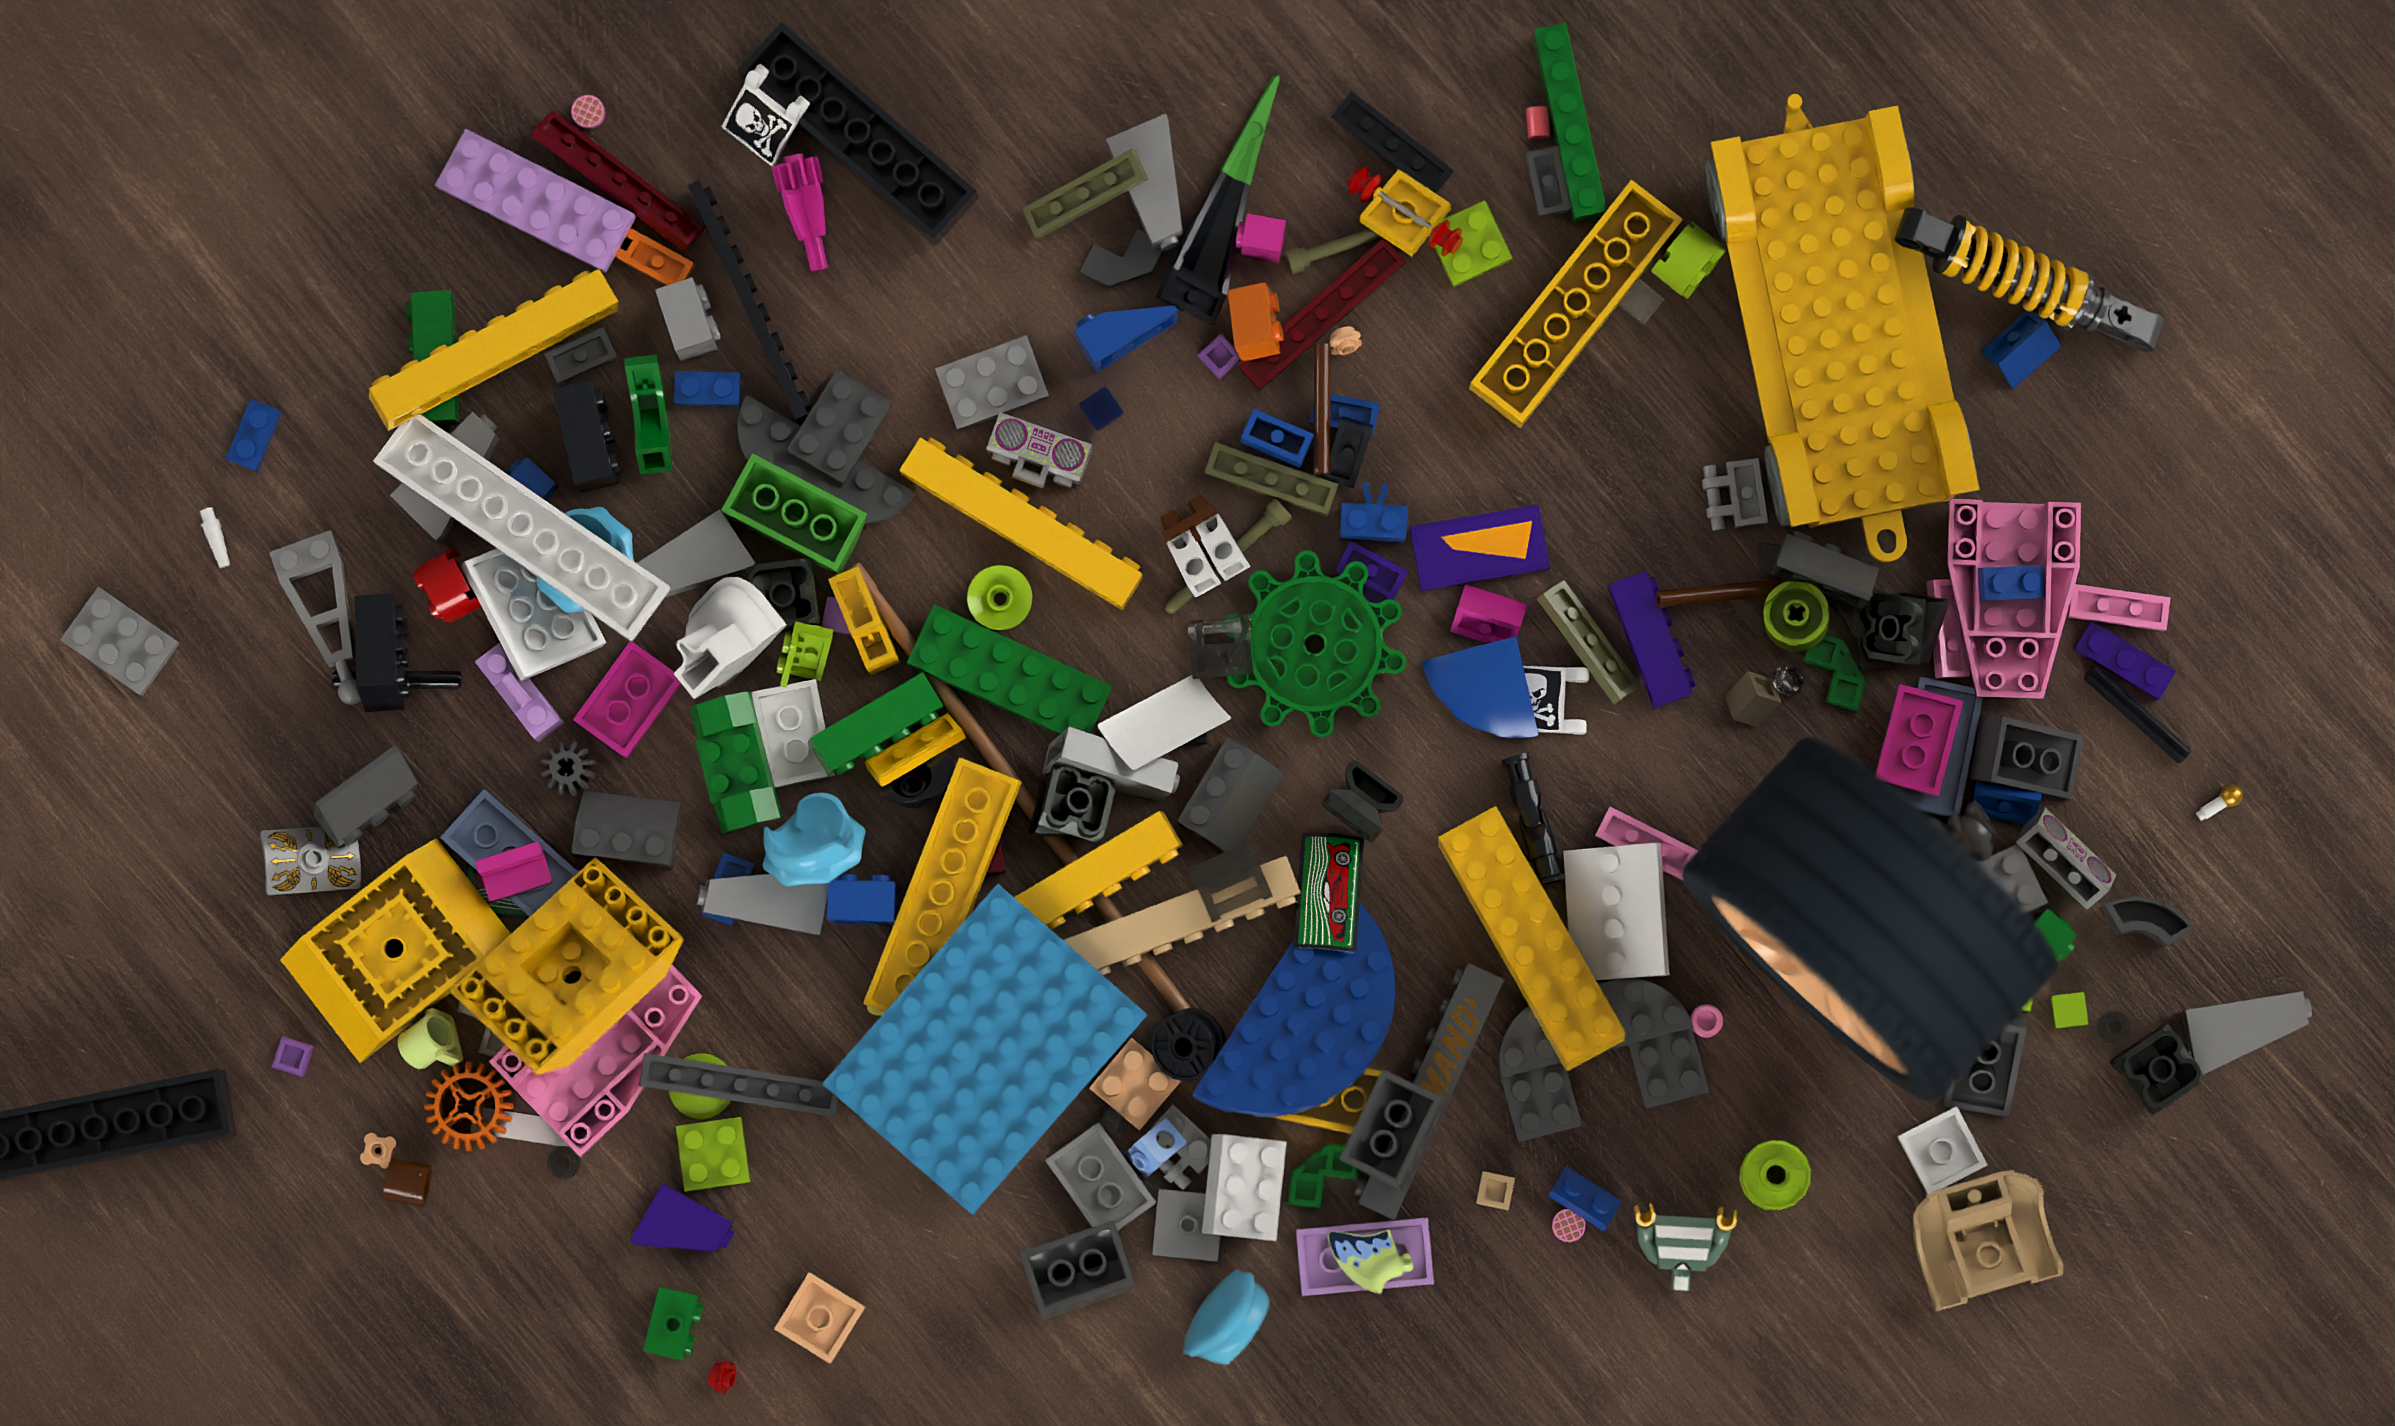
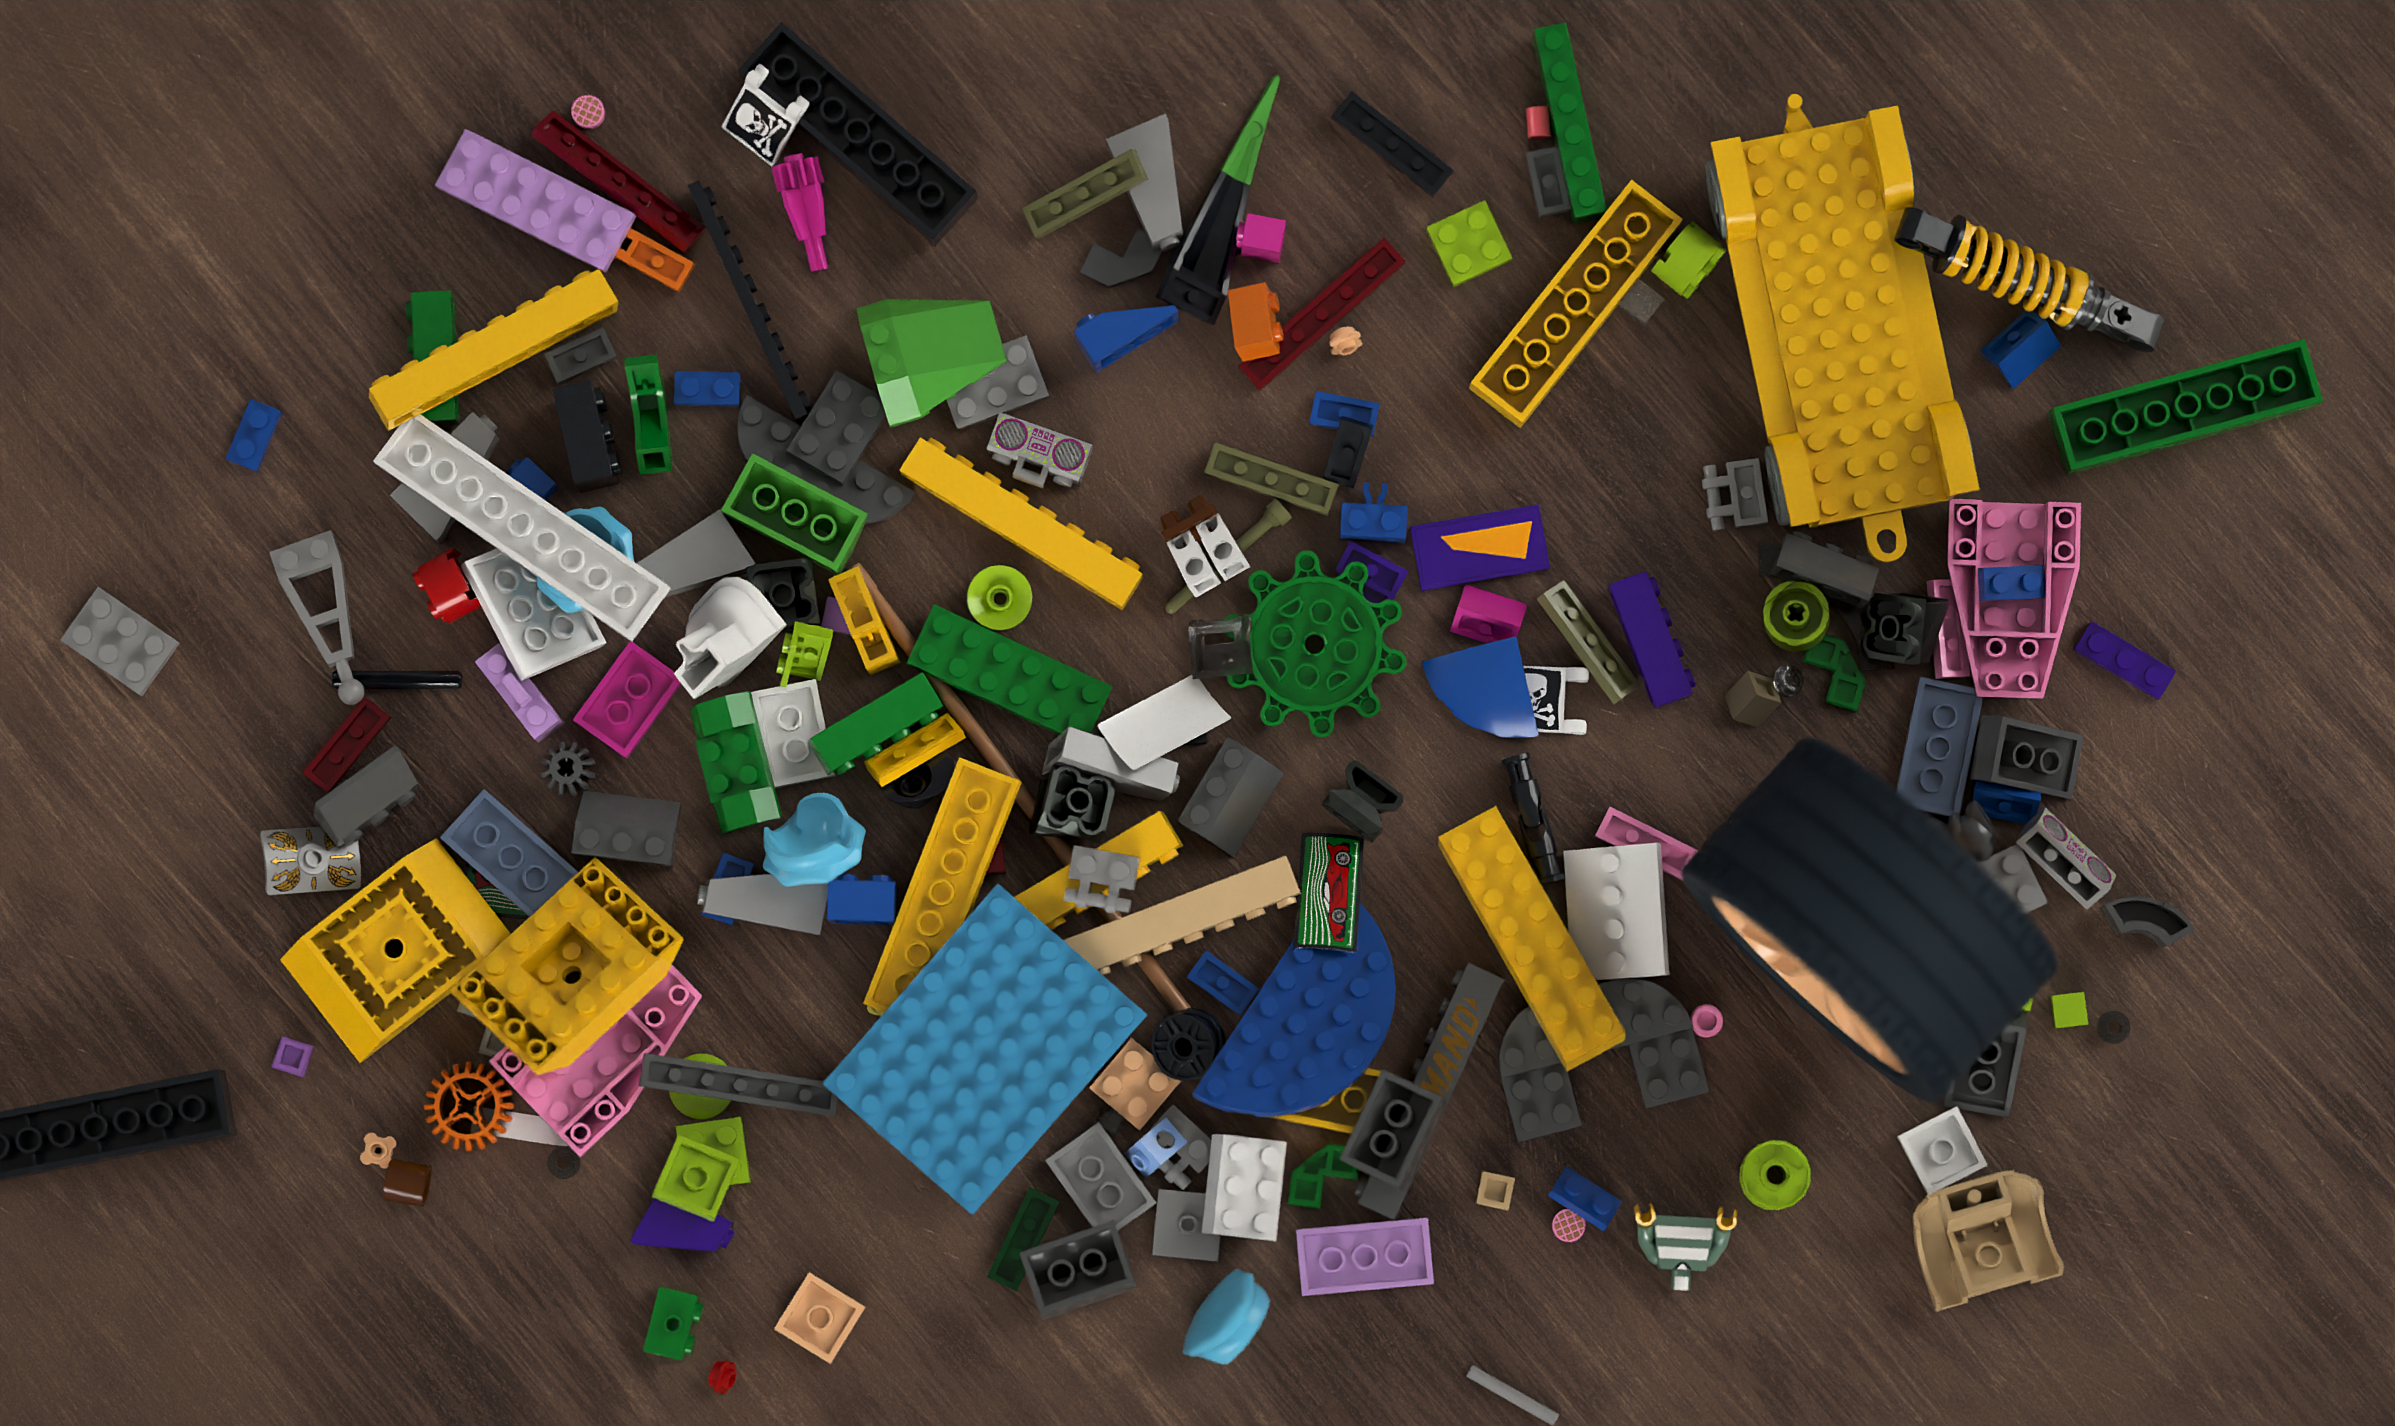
white animal [200,507,230,568] -> none
black brick [354,593,410,712] -> none
yellowish green piece [398,1008,463,1069] -> none
dark pink panel [475,841,552,902] -> none
light grey brick [655,277,721,361] -> none
clear blue plate [1079,386,1124,432] -> none
clear smoke plate [1189,842,1273,923] -> none
medium lavender tile [1197,333,1241,380] -> none
blue brick [1241,408,1314,469] -> none
olive piece [1284,229,1383,275] -> none
reddish brown piece [1313,343,1331,475] -> none
yellowish green arm [1327,1230,1413,1294] -> none
yellow plate [1347,166,1463,256] -> none
reddish brown piece [1655,579,1783,607] -> none
dark pink plate [1875,684,1963,797] -> none
green brick [2033,908,2077,962] -> none
bright pink plate [2067,584,2170,631] -> none
black axle [2084,666,2191,763] -> none
pearl dark grey piece [2110,1024,2206,1115] -> none
light grey slope [2180,991,2312,1074] -> none
piece [2196,784,2243,821] -> none
none -> dark red plate [302,696,391,793]
none -> lime plate [652,1135,740,1222]
none -> bright green wedge [856,299,1007,428]
none -> dark green plate [987,1188,1060,1292]
none -> light grey plate [1064,845,1140,914]
none -> blue plate [1187,951,1259,1016]
none -> light grey bar [1466,1365,1559,1426]
none -> green brick [2047,339,2323,476]

